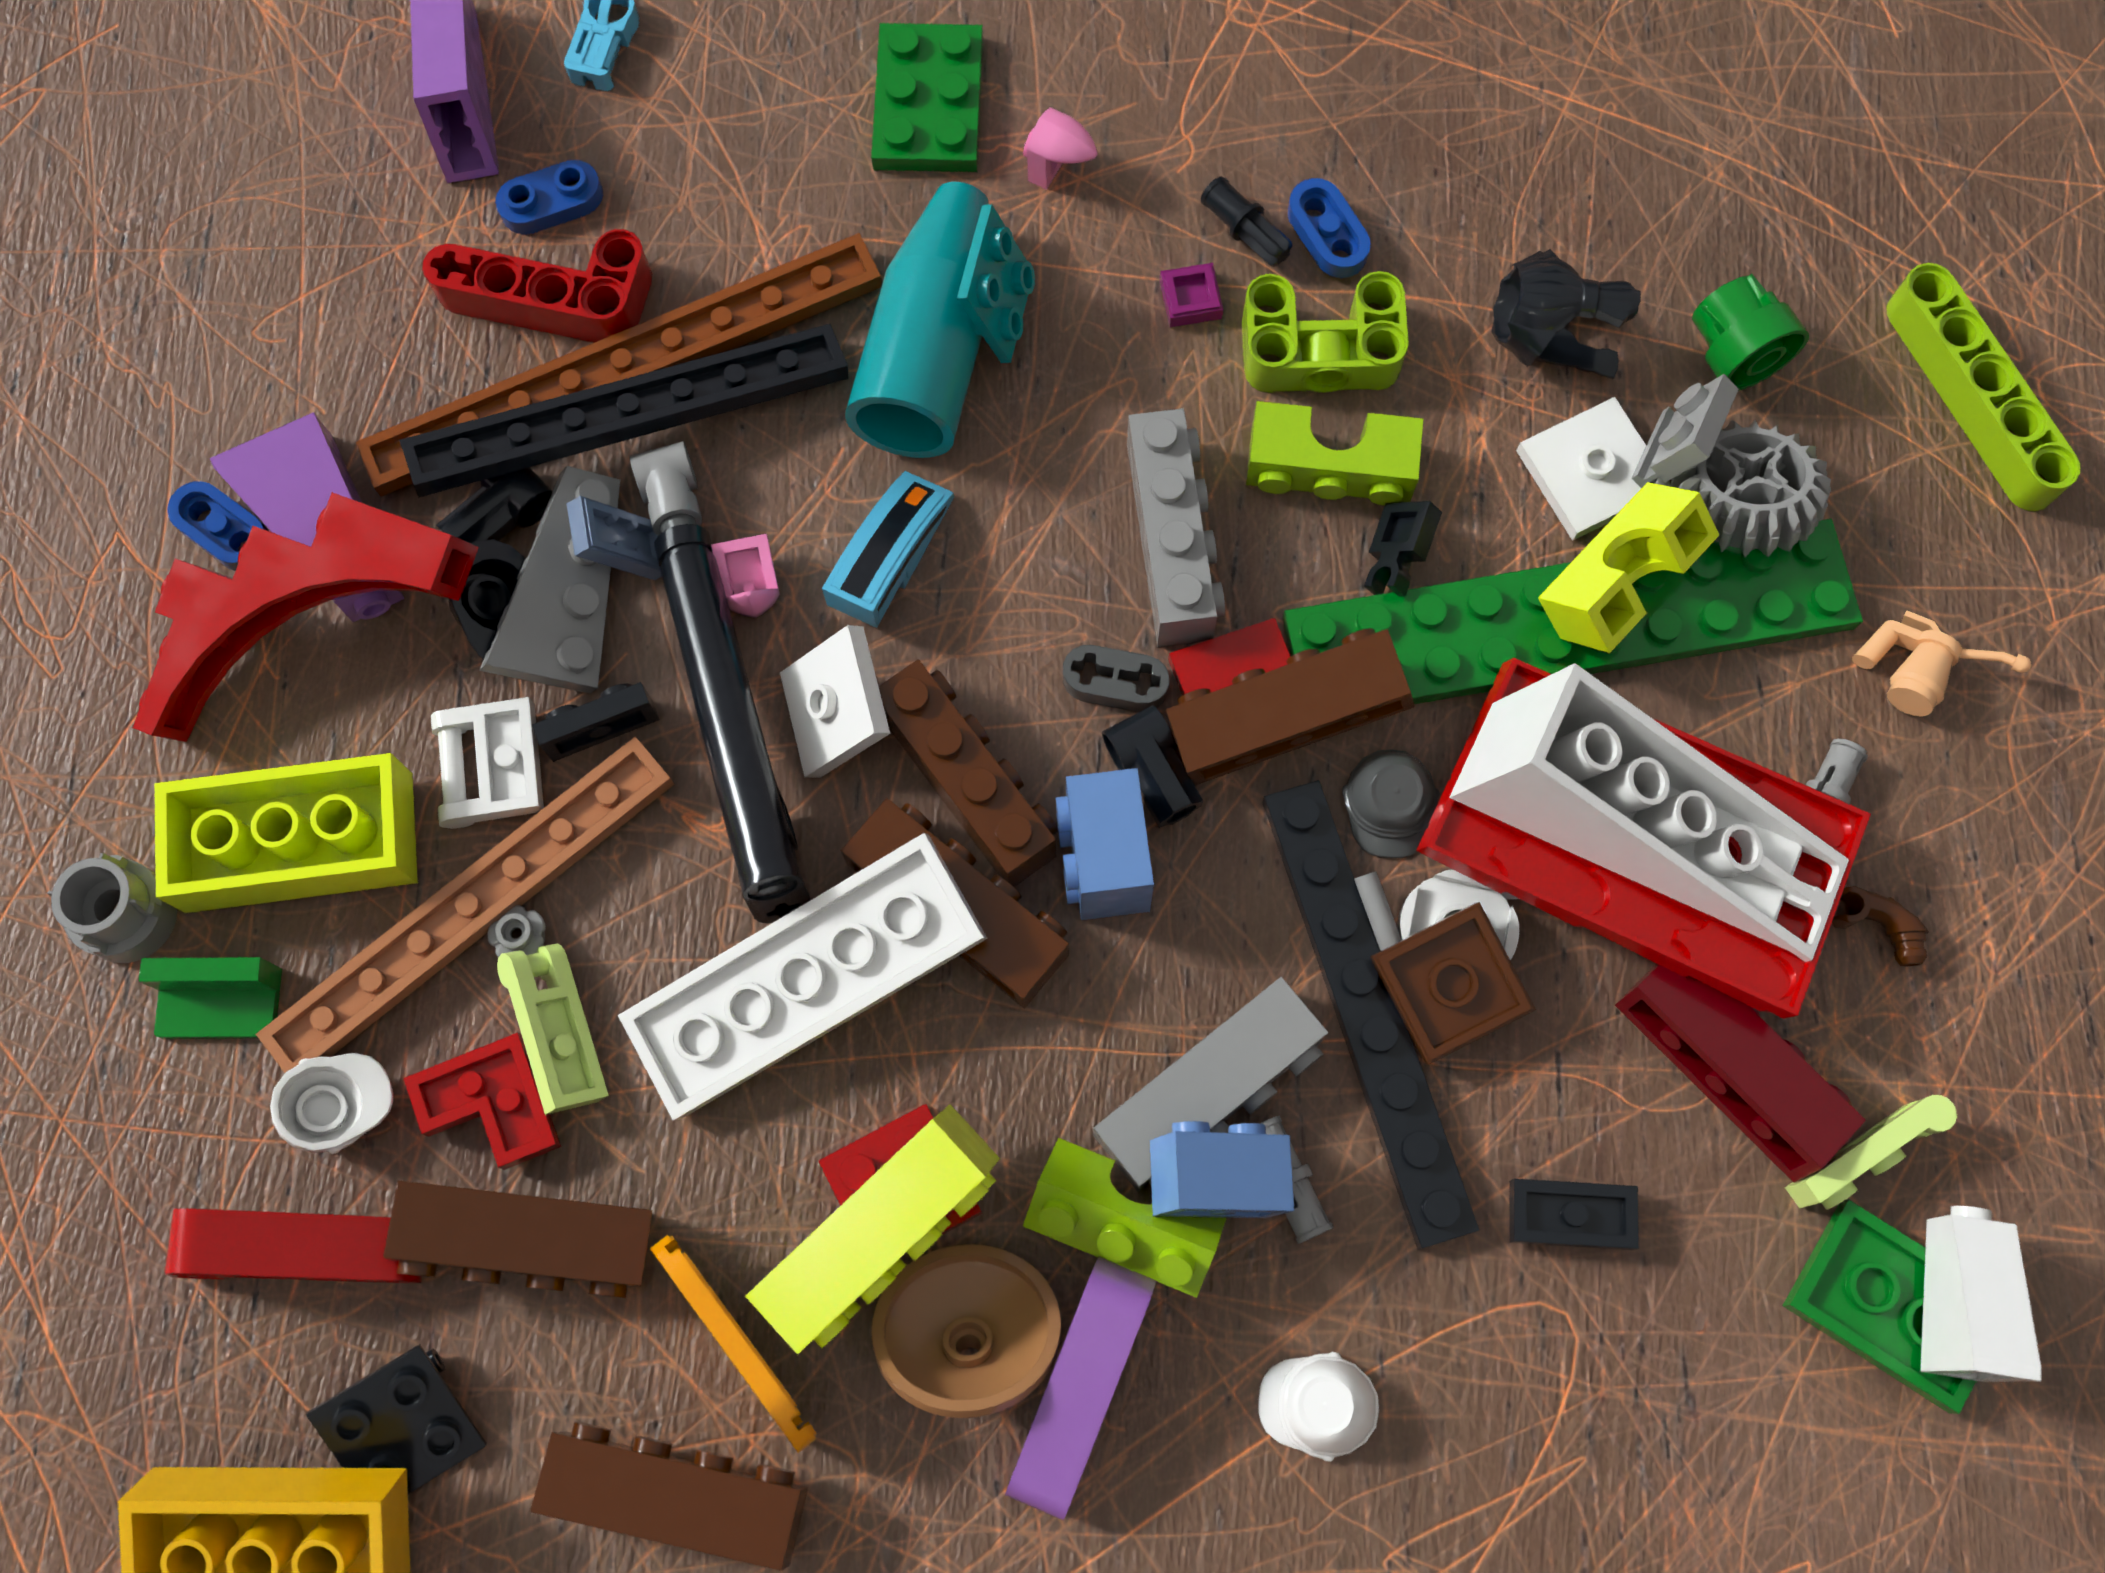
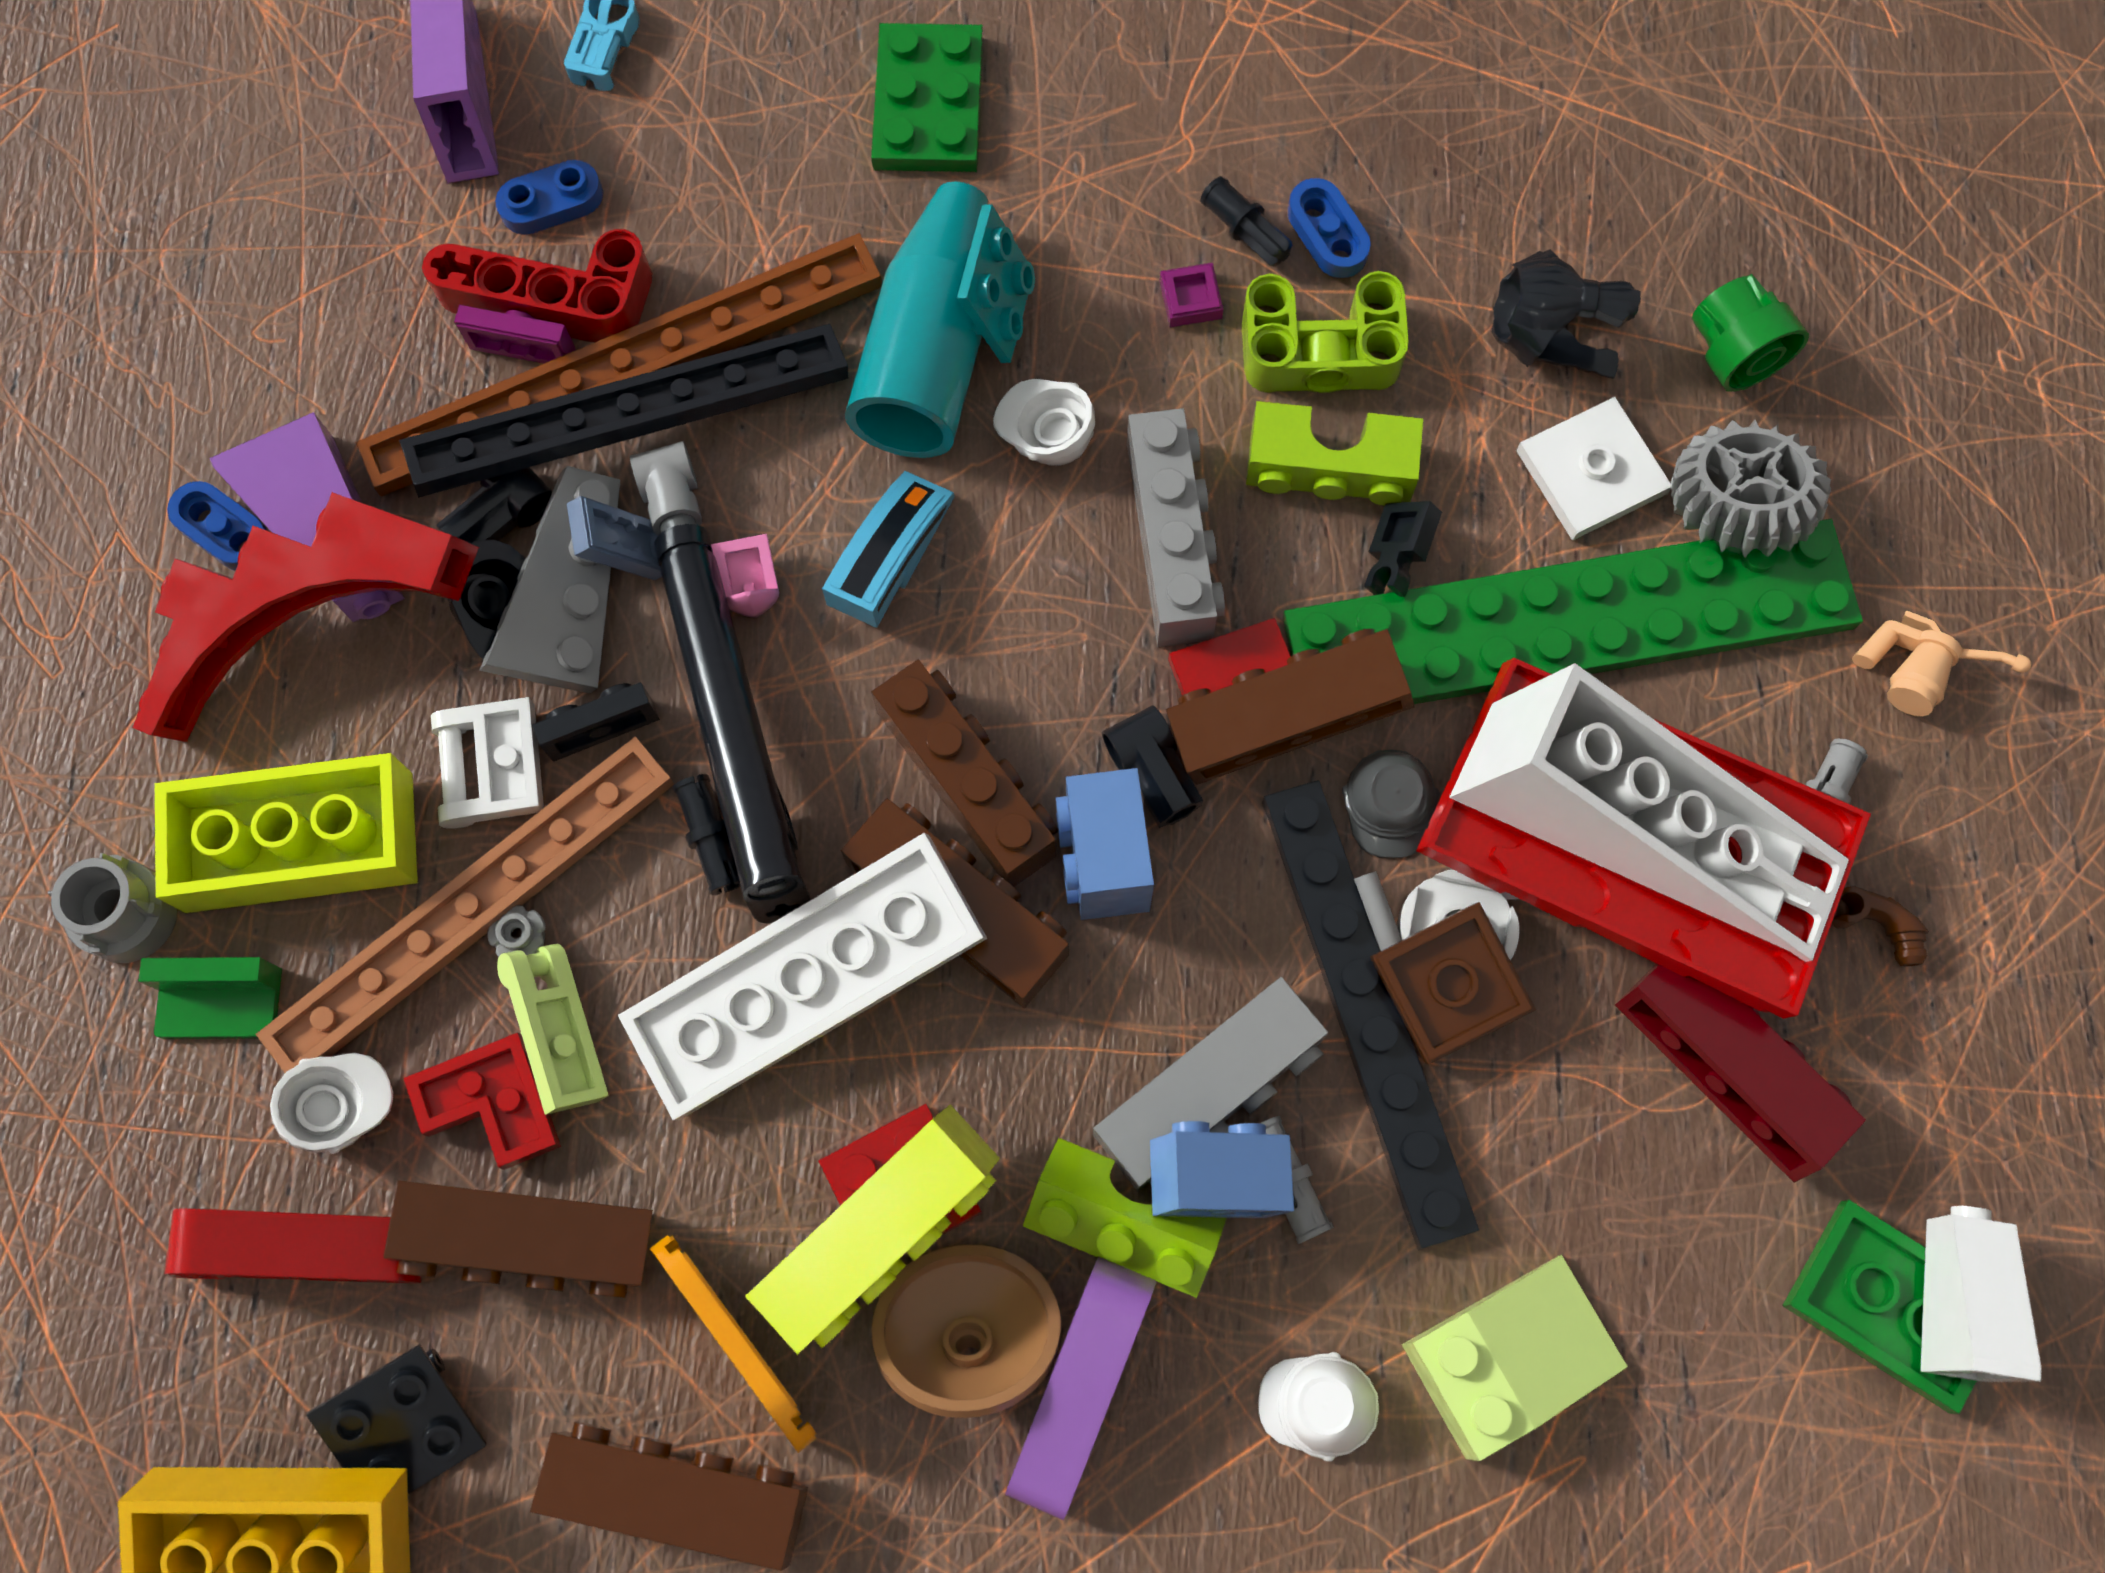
white plate [780,625,890,778] -> none
bright pink plate [1023,108,1098,190] -> none
dark grey beam [1063,645,1169,712] -> none
black plate [1509,1179,1639,1250] -> none
neon yellow arch [1538,482,1719,653] -> none
light grey plate [1632,374,1739,488] -> none
yellowish green plate [1785,1095,1957,1210] -> none
lime beam [1886,263,2080,512] -> none
none -> magenta plate [454,305,576,363]
none -> black pin [673,774,741,895]
none -> white hat [993,379,1095,466]
none -> yellowish green slope [1401,1255,1628,1461]

